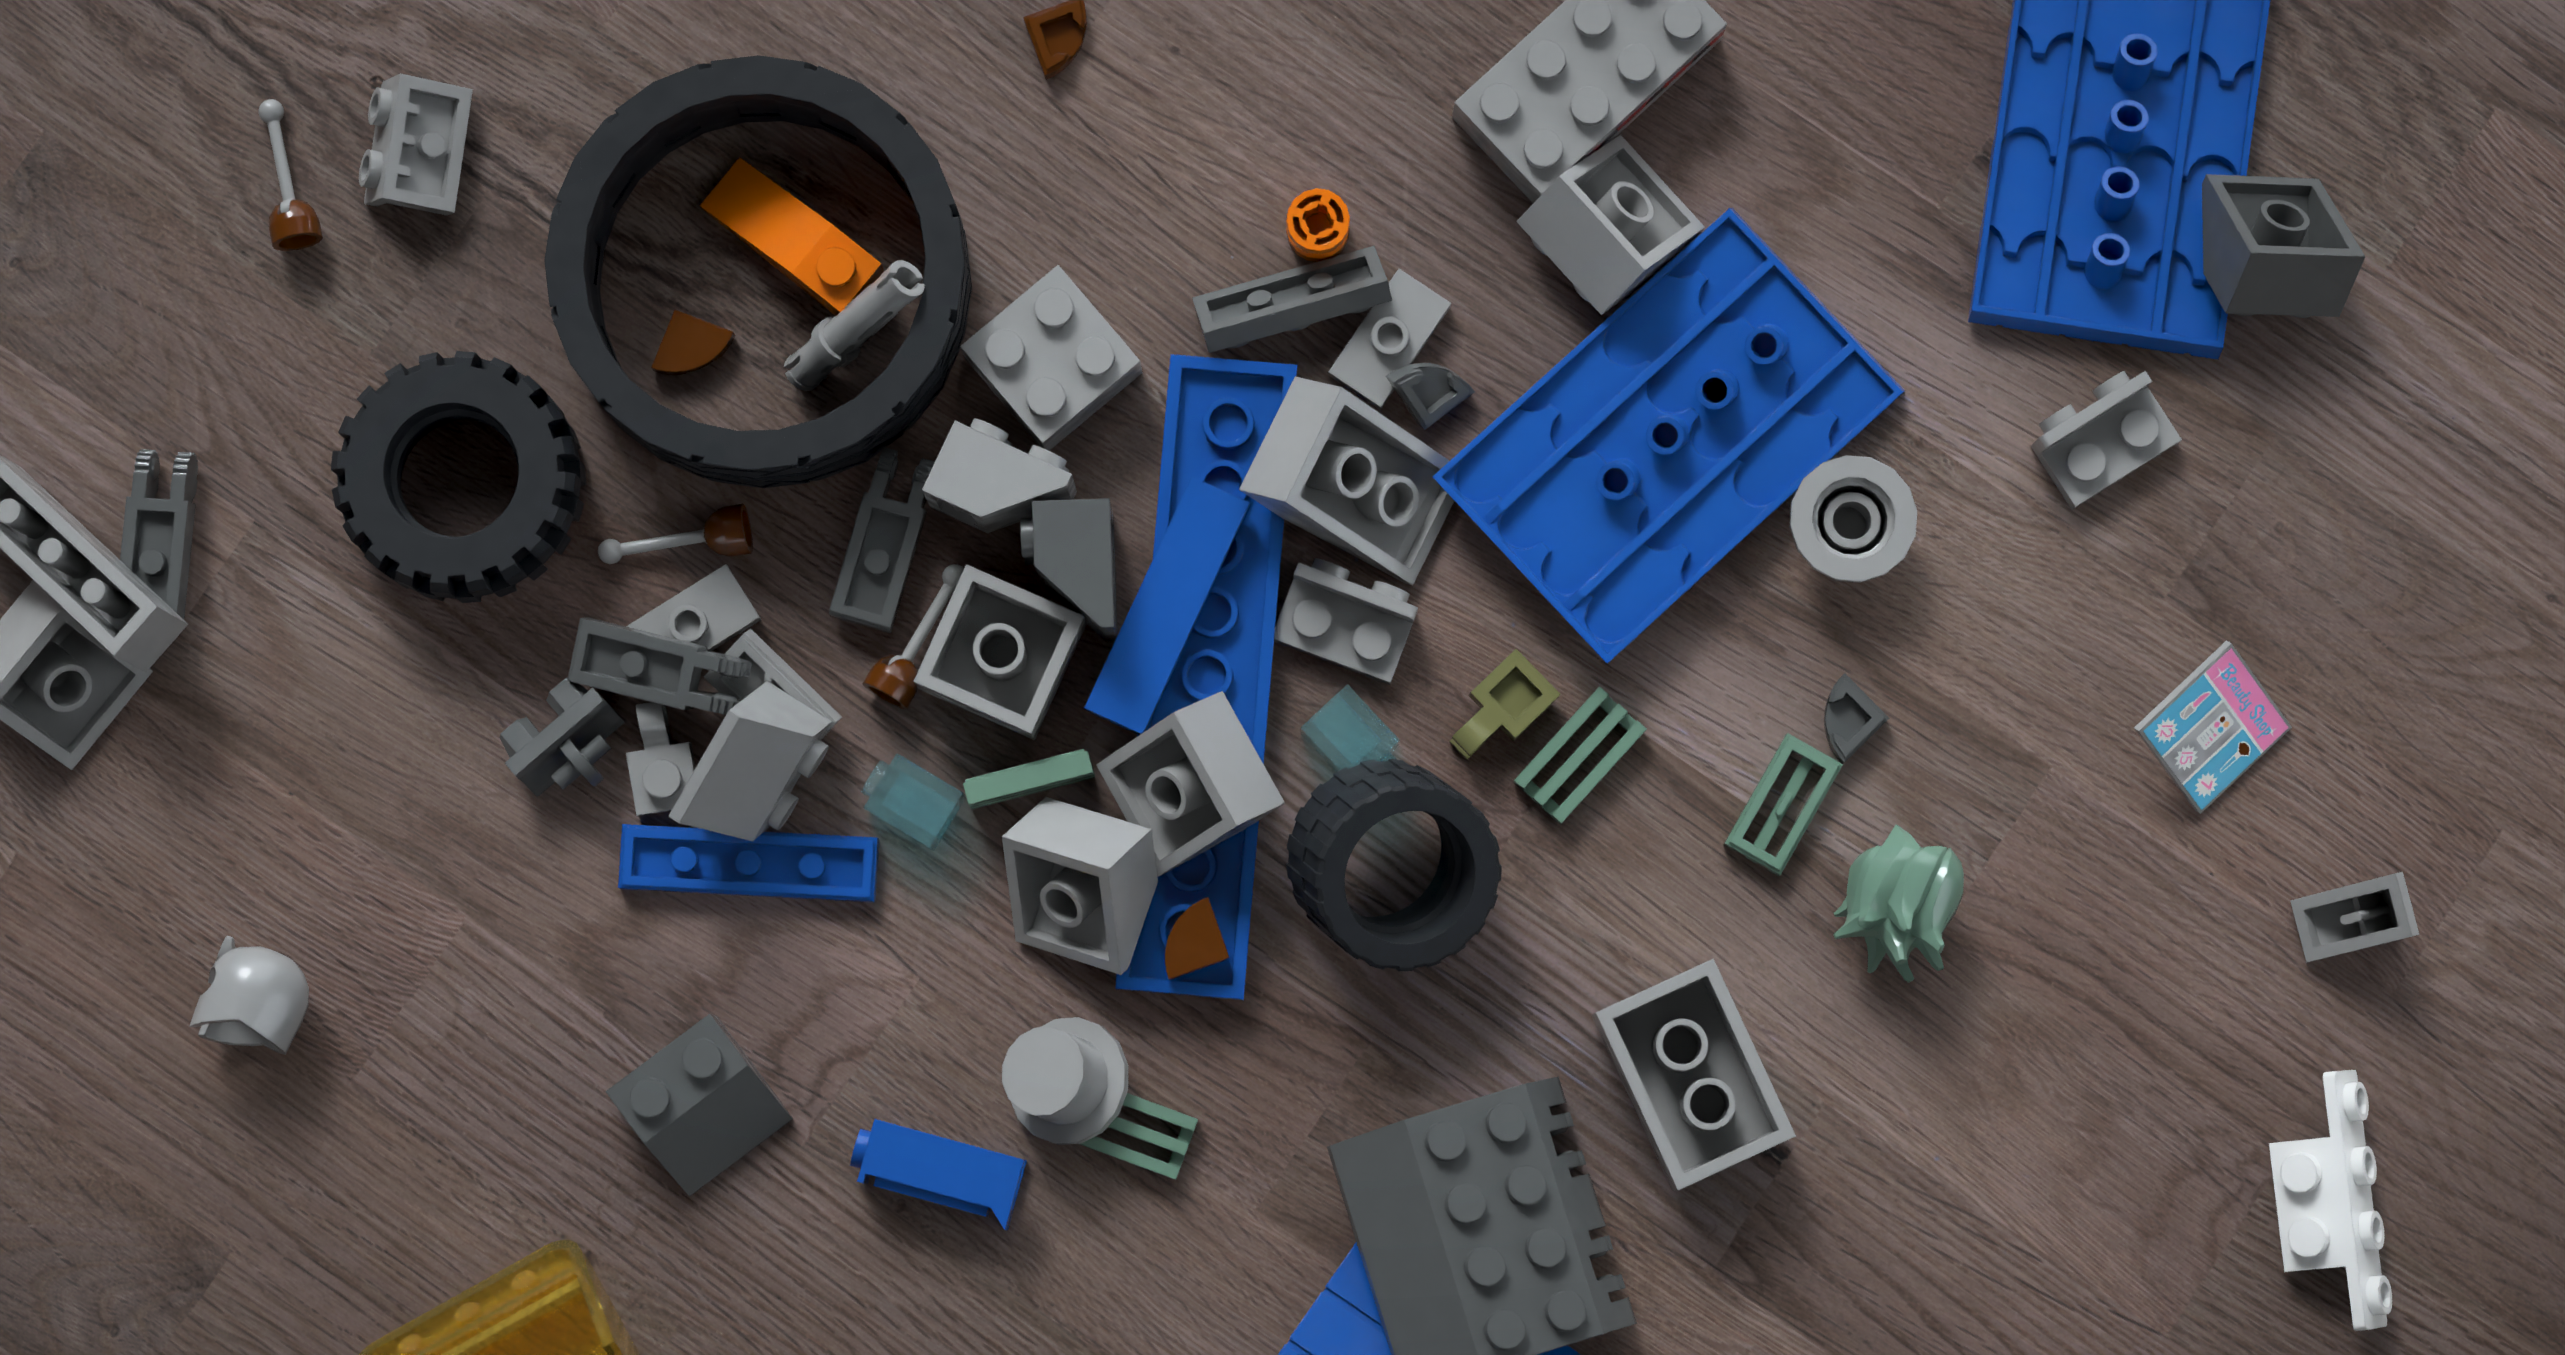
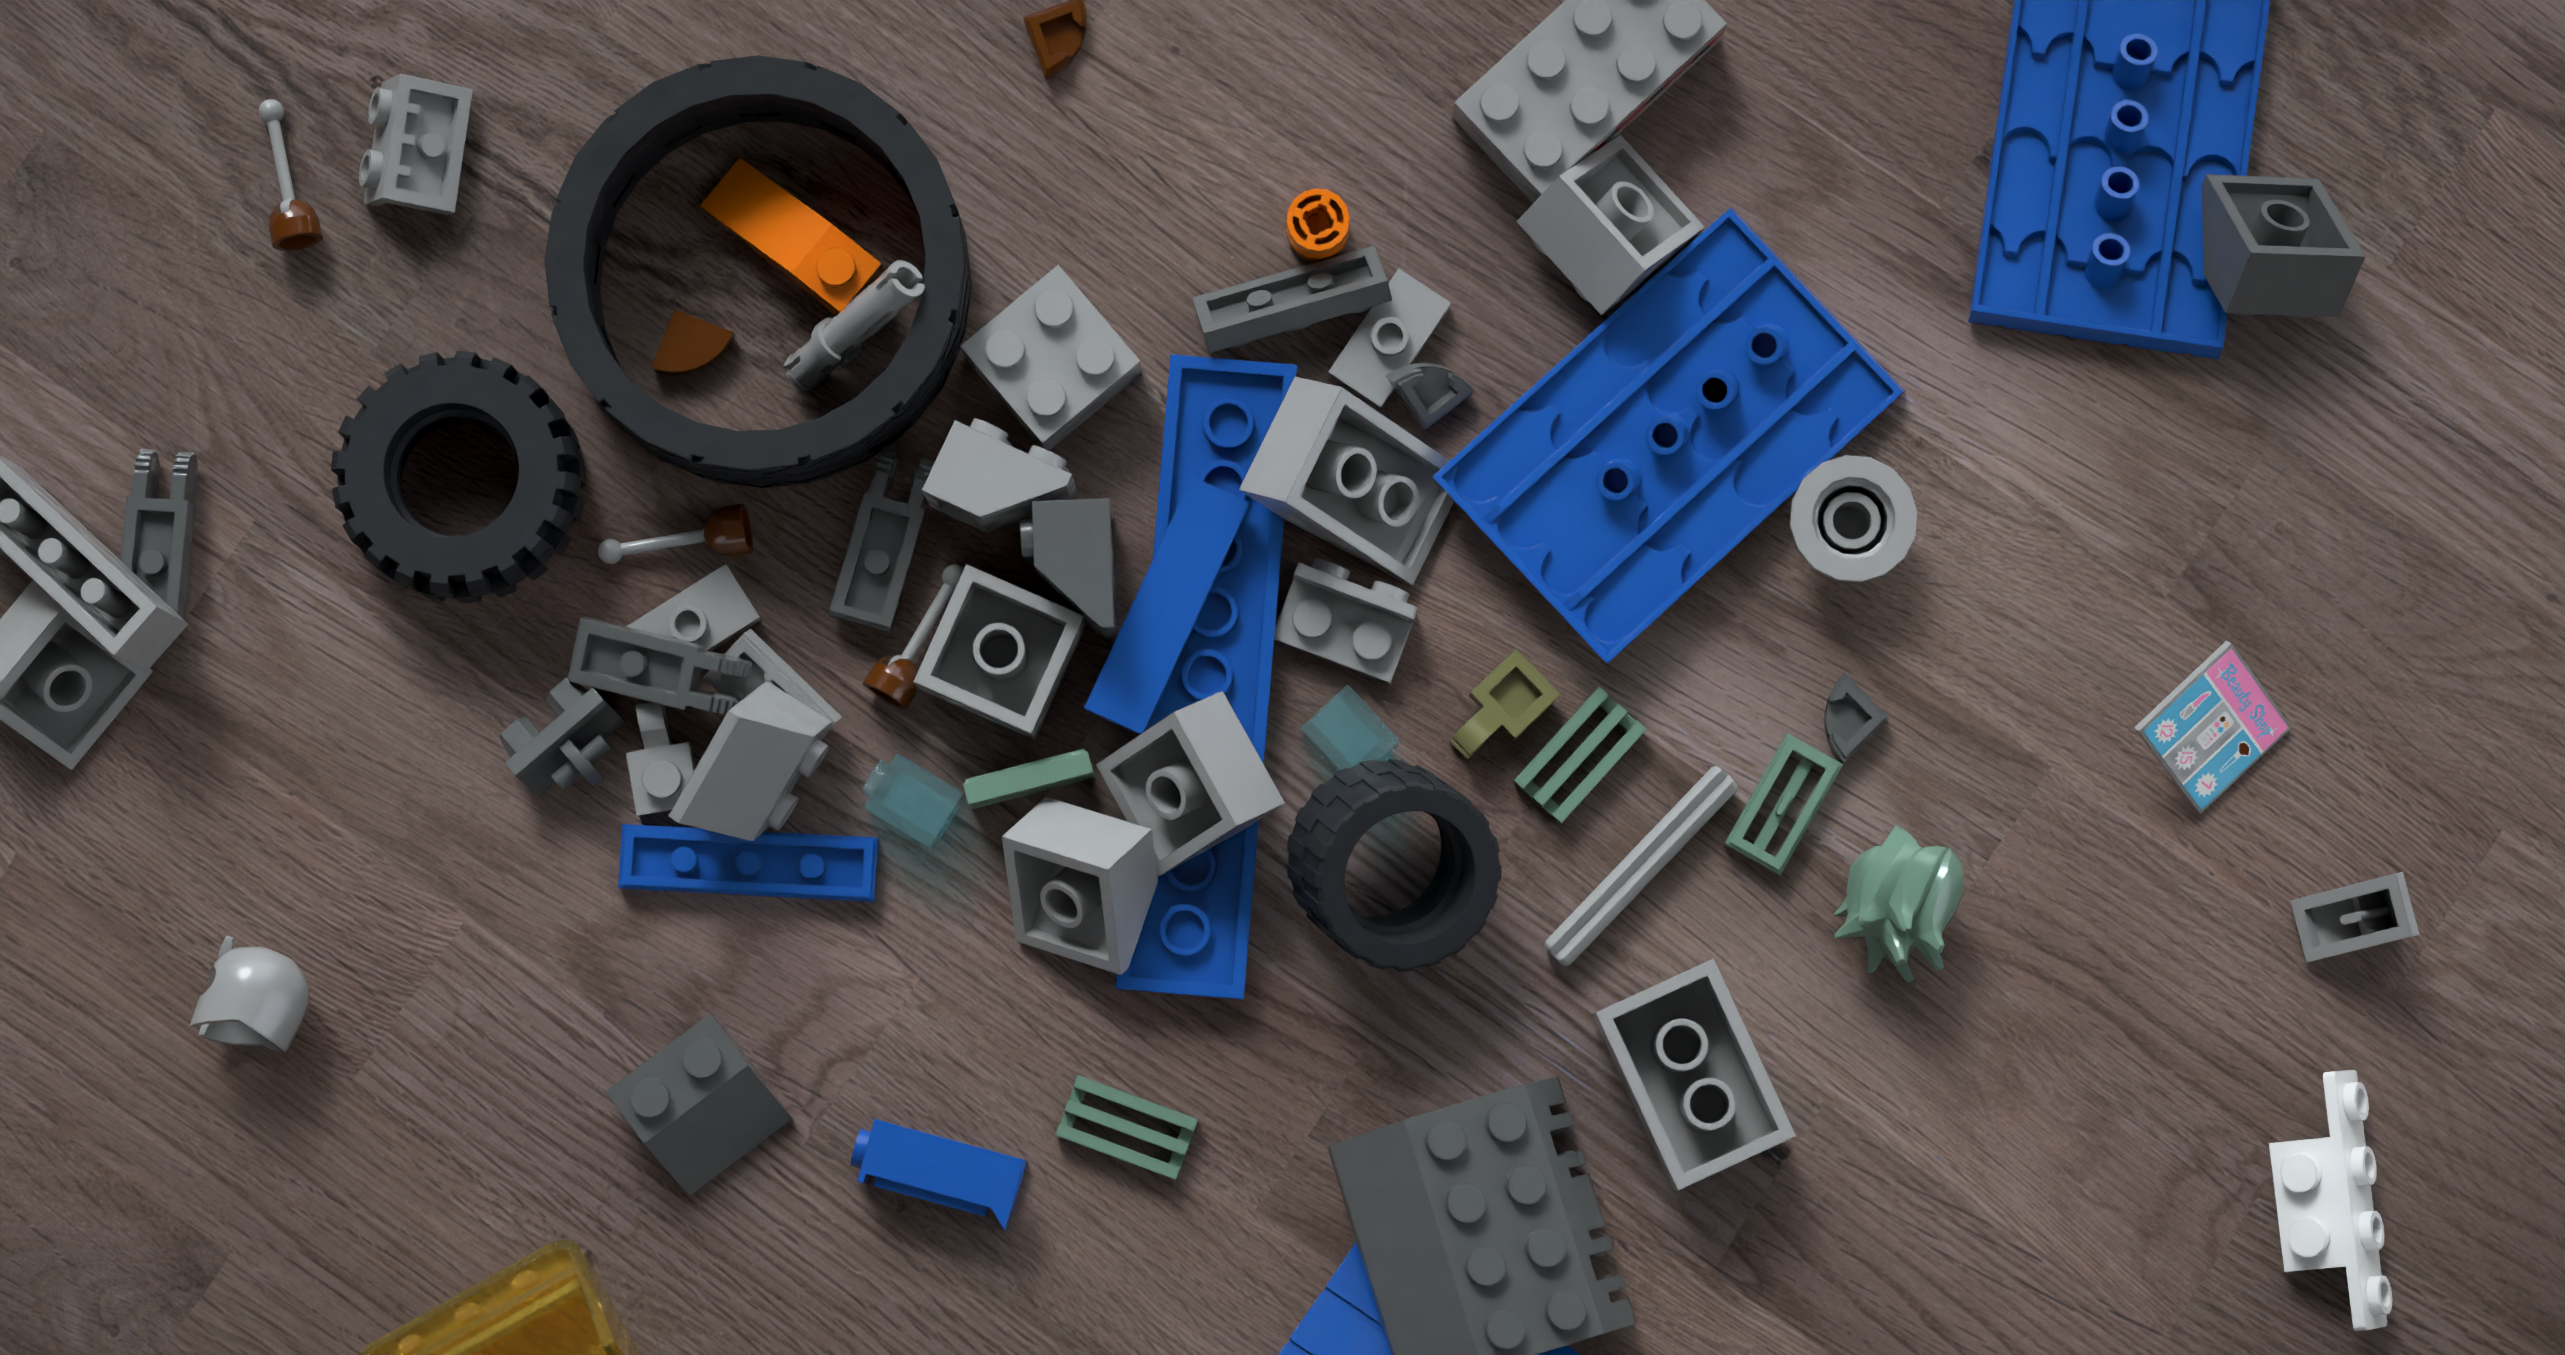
light grey piece [1002,1017,1128,1145] -> none
reddish brown tile [1165,897,1230,980] -> none
light grey bracket [2031,371,2182,510] -> none
none -> light grey axle [1544,766,1738,967]

